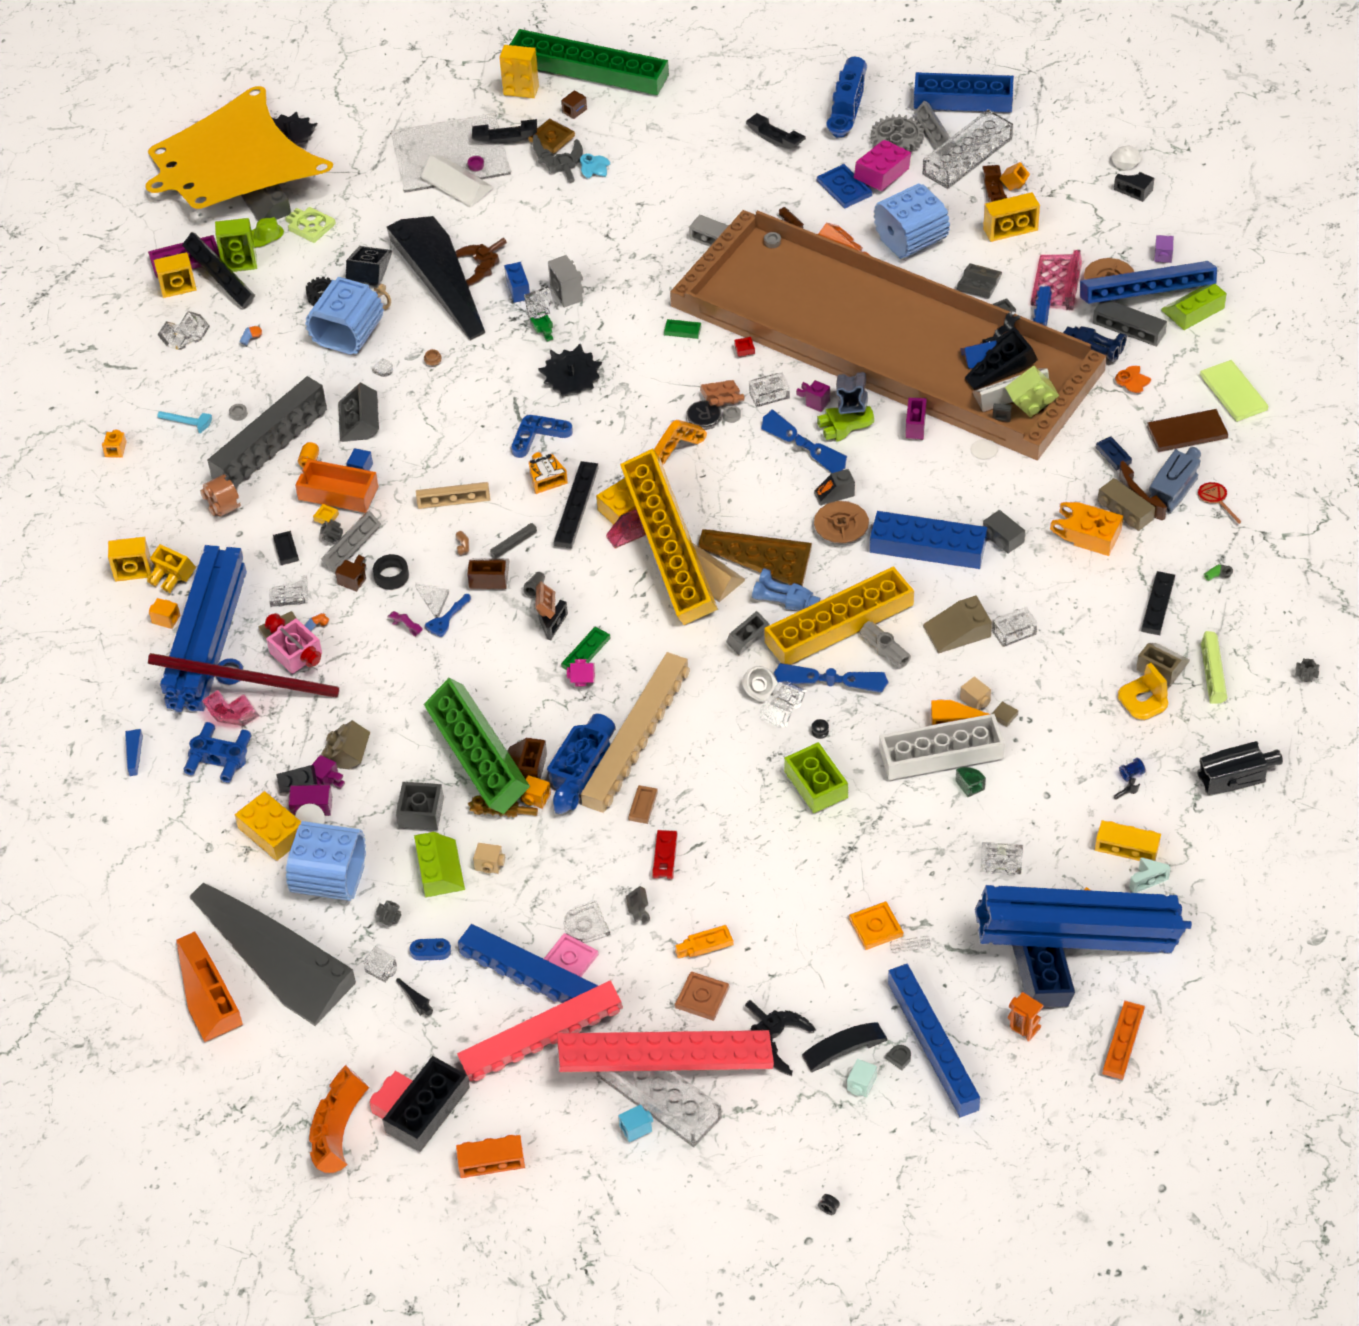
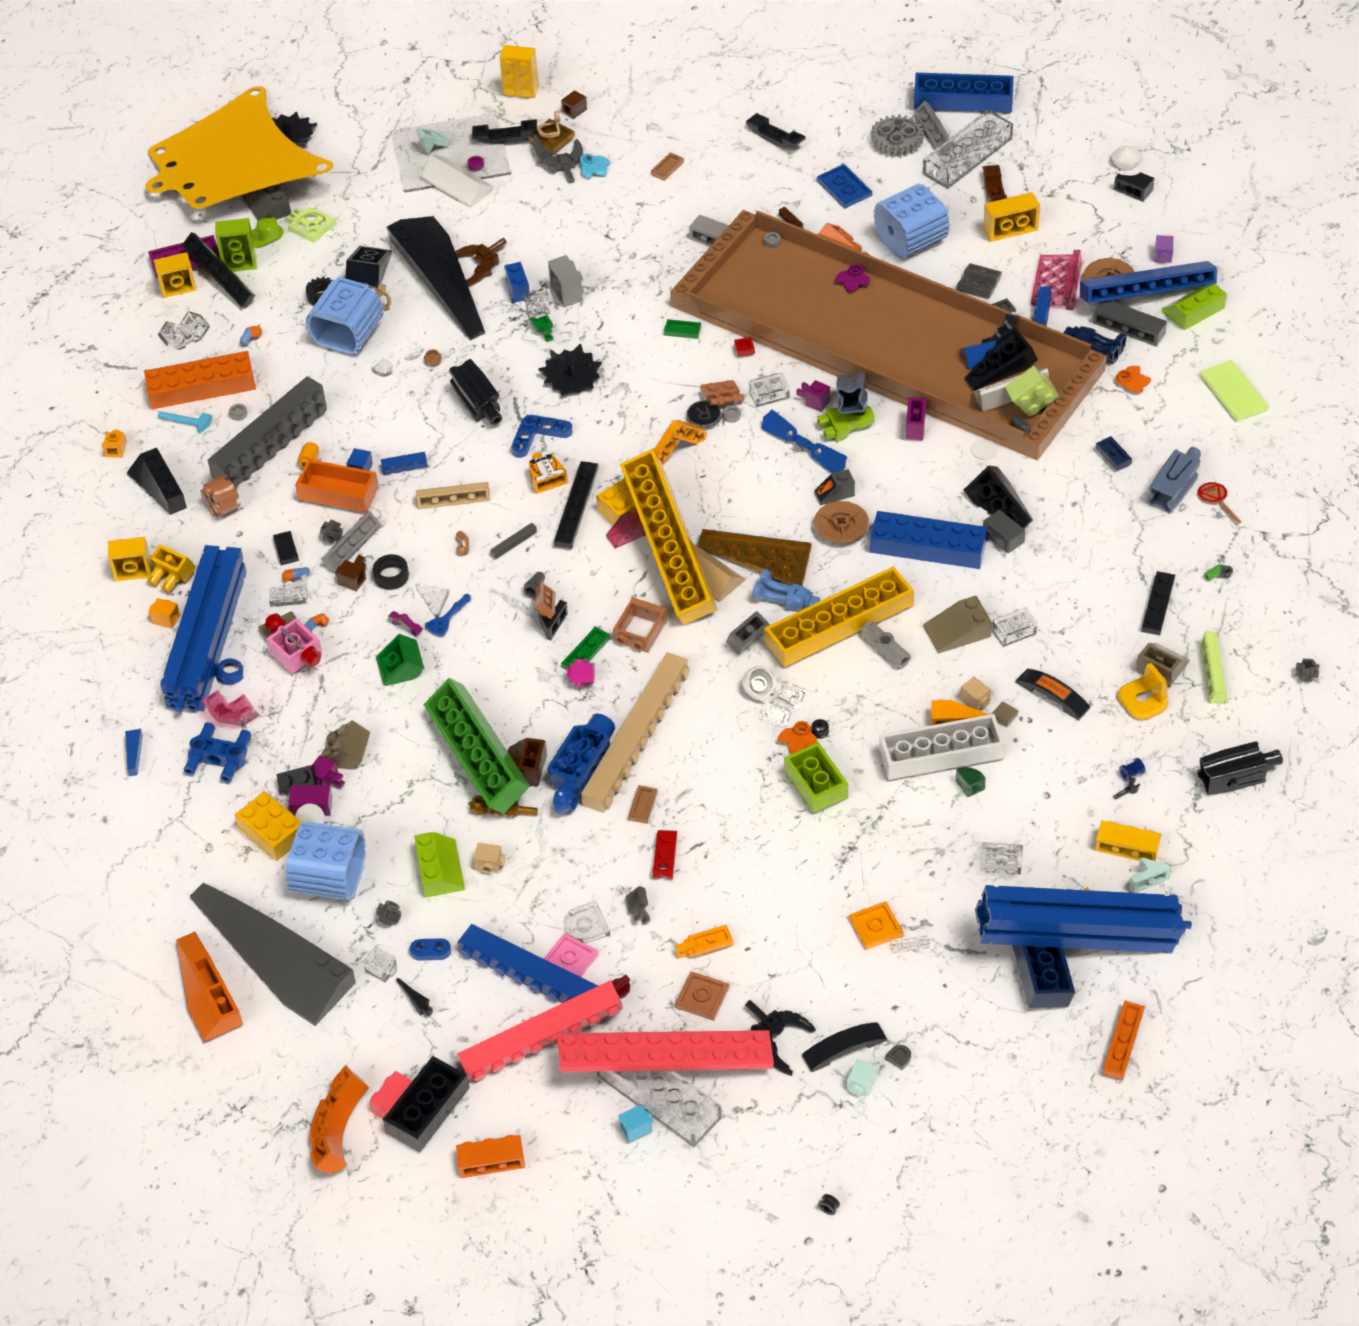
dark red axle [148,653,339,698] -> none
yellow plate [313,504,339,524] -> none
dark grey slope [338,382,379,442] -> none
dark grey brick [396,782,444,830] -> none
reddish brown slope [467,558,510,589] -> none
green brick [509,29,669,95] -> none
light orange brick [521,775,551,809] -> none
blue piece [774,663,889,692] -> none
blue brick [826,56,867,138] -> none
dark pink brick [854,140,911,191] -> none
blue brick [888,963,980,1118] -> none
dark grey tile [992,403,1012,422] -> none
light orange brick [1000,162,1030,191] -> none
orange window [1008,992,1043,1042] -> none
light orange brick [1050,502,1123,556] -> none
dark tan brick [1098,478,1155,531] -> none
reddish brown slope [1119,460,1167,521] -> none
reddish brown tile [1147,409,1228,452] -> none
none -> black wedge [127,447,187,515]
none -> orange brick [144,351,256,410]
none -> arm [282,567,310,583]
none -> green slope [376,634,424,686]
none -> blue piece [380,451,428,475]
none -> light aqua slope [416,126,450,154]
none -> black piece [449,359,503,425]
none -> tan piece [537,111,560,138]
none -> dark red plate [612,974,630,997]
none -> nougat window [613,597,667,653]
none -> medium nougat tile [651,152,684,181]
none -> orange plate [778,721,817,754]
none -> magenta plate [835,264,870,292]
none -> black wedge [963,465,1033,529]
none -> dark grey axle [1011,414,1031,433]
none -> black slope [1015,668,1090,721]

